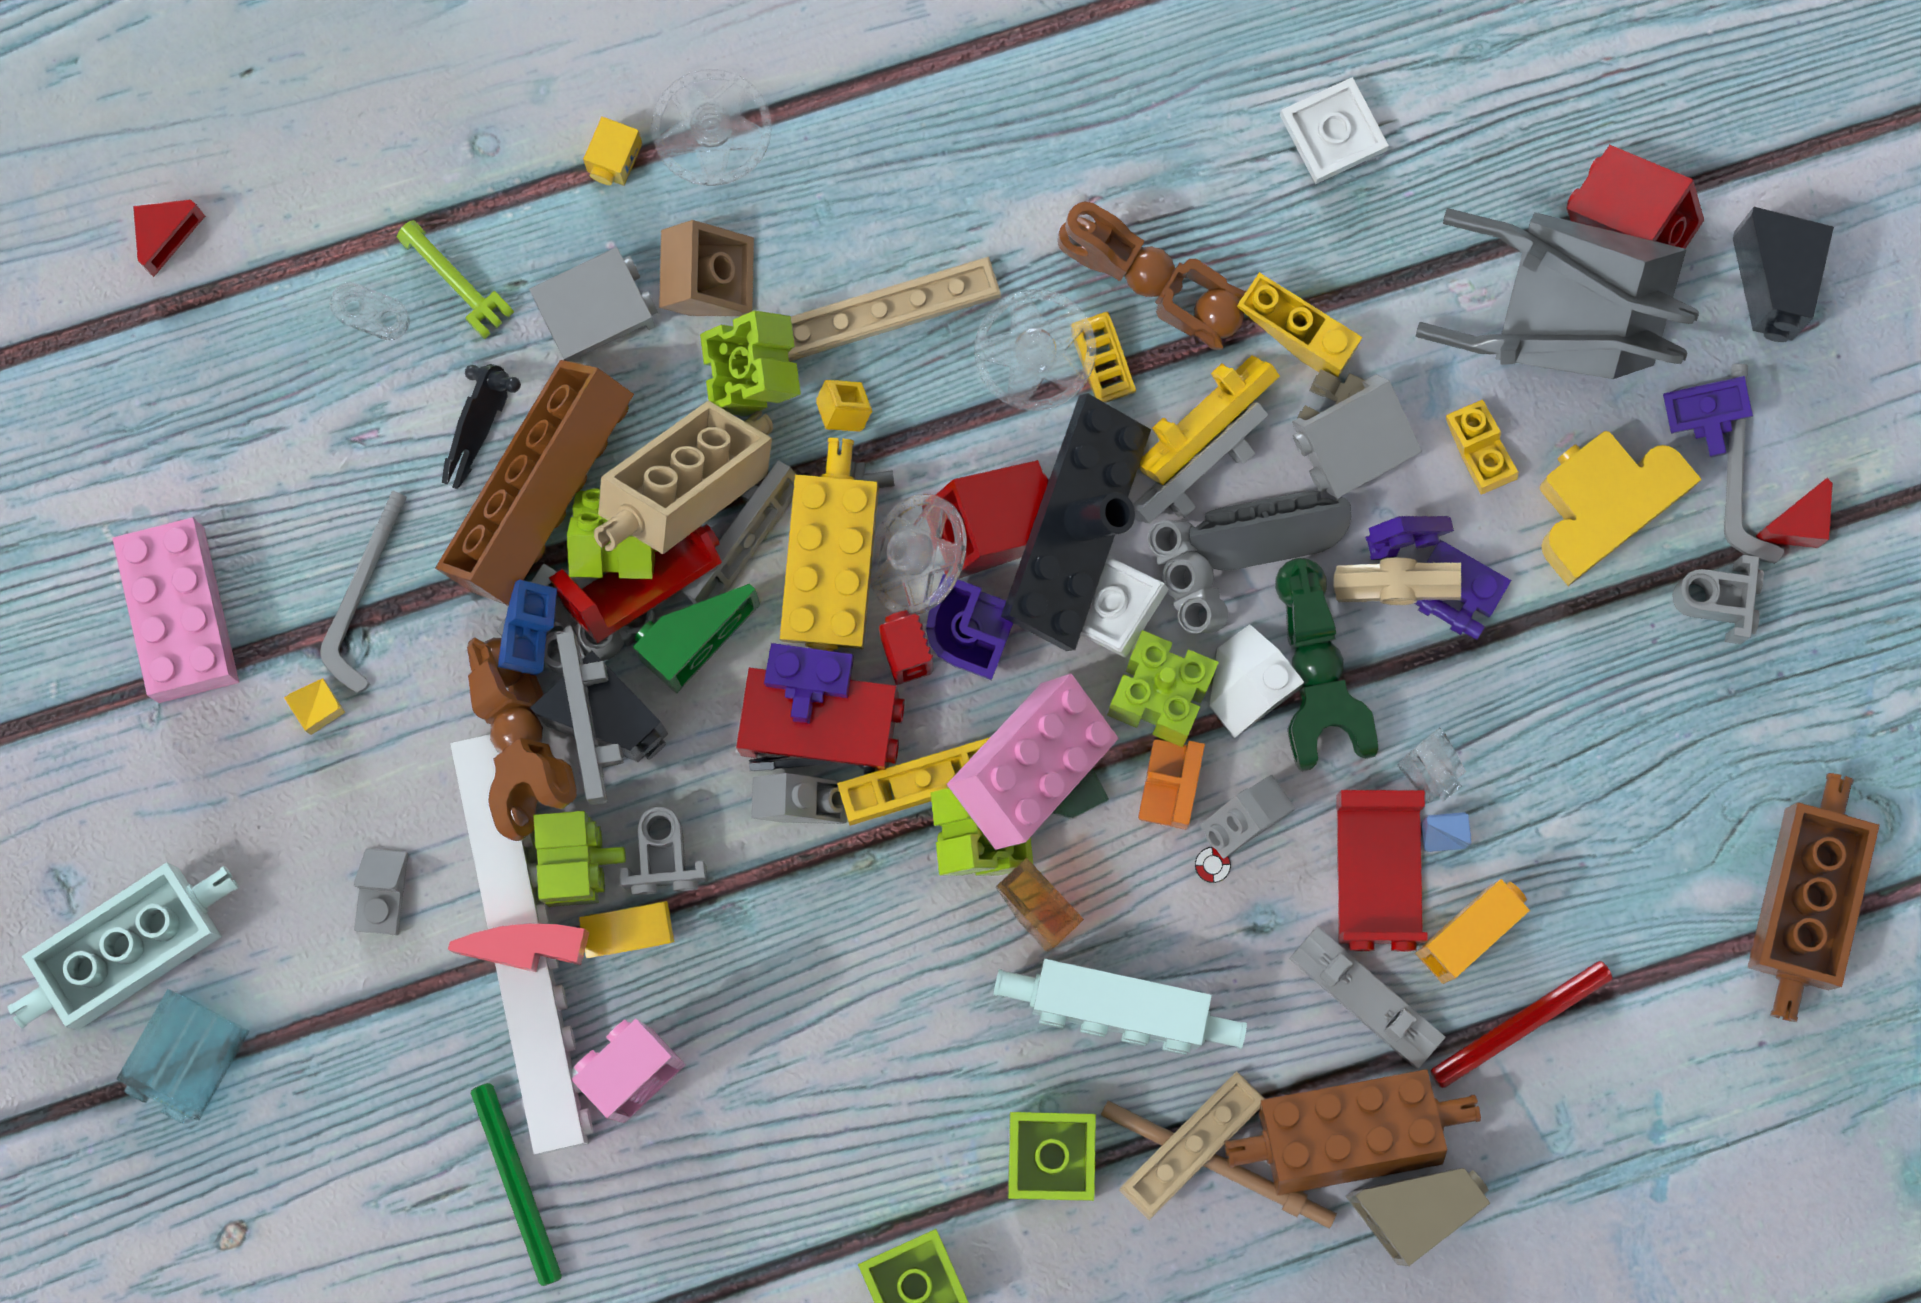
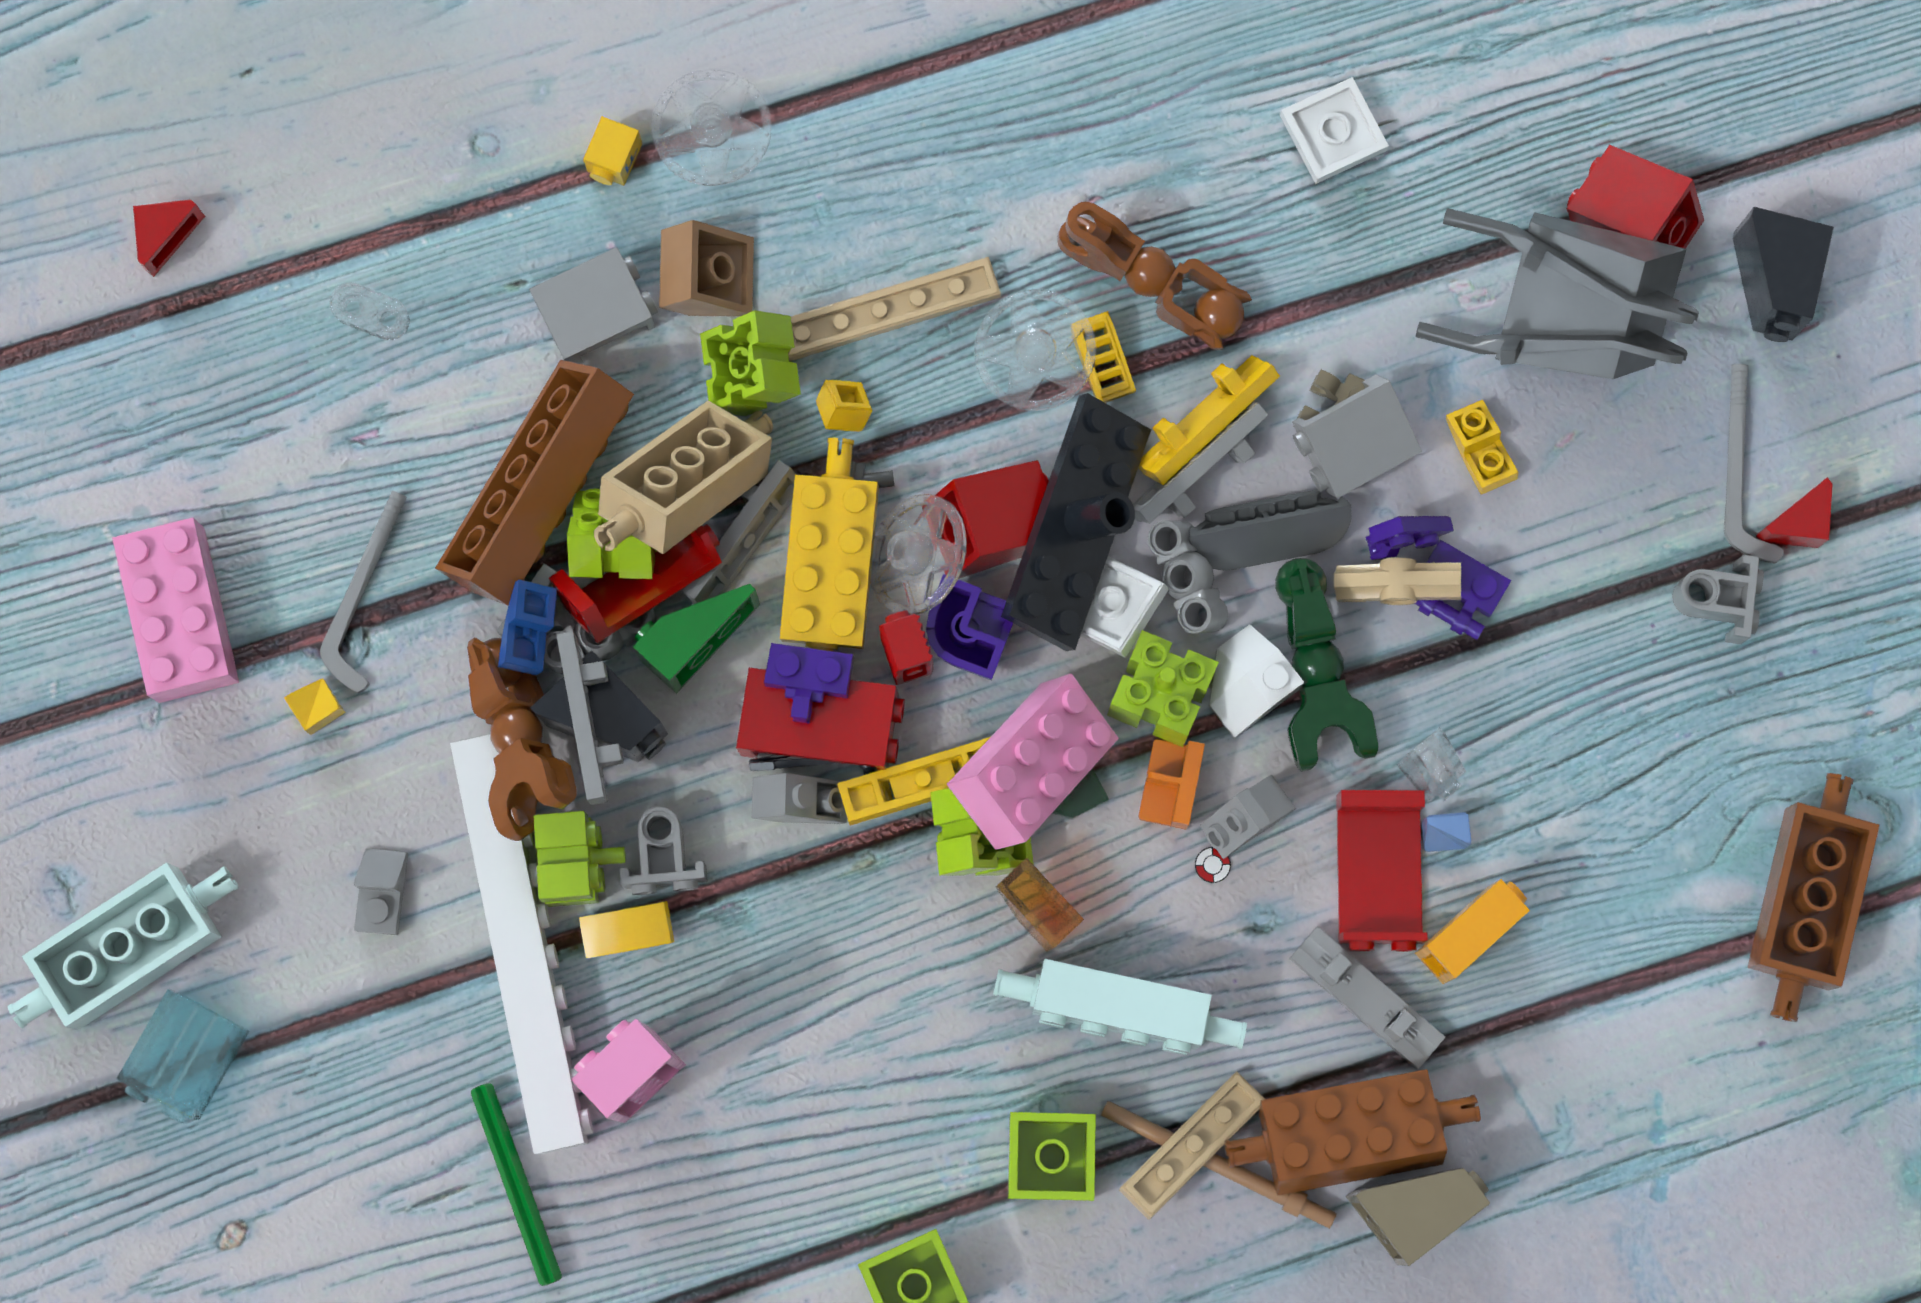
lime hinge [397,220,514,339] -> none
black piece [442,364,521,489] -> none
coral slope [448,923,589,972] -> none
yellow slope [1237,272,1363,378] -> none
red axle [1430,961,1613,1088] -> none
yellow brick [1539,431,1702,586] -> none
dark purple hinge [1663,376,1753,457] -> none

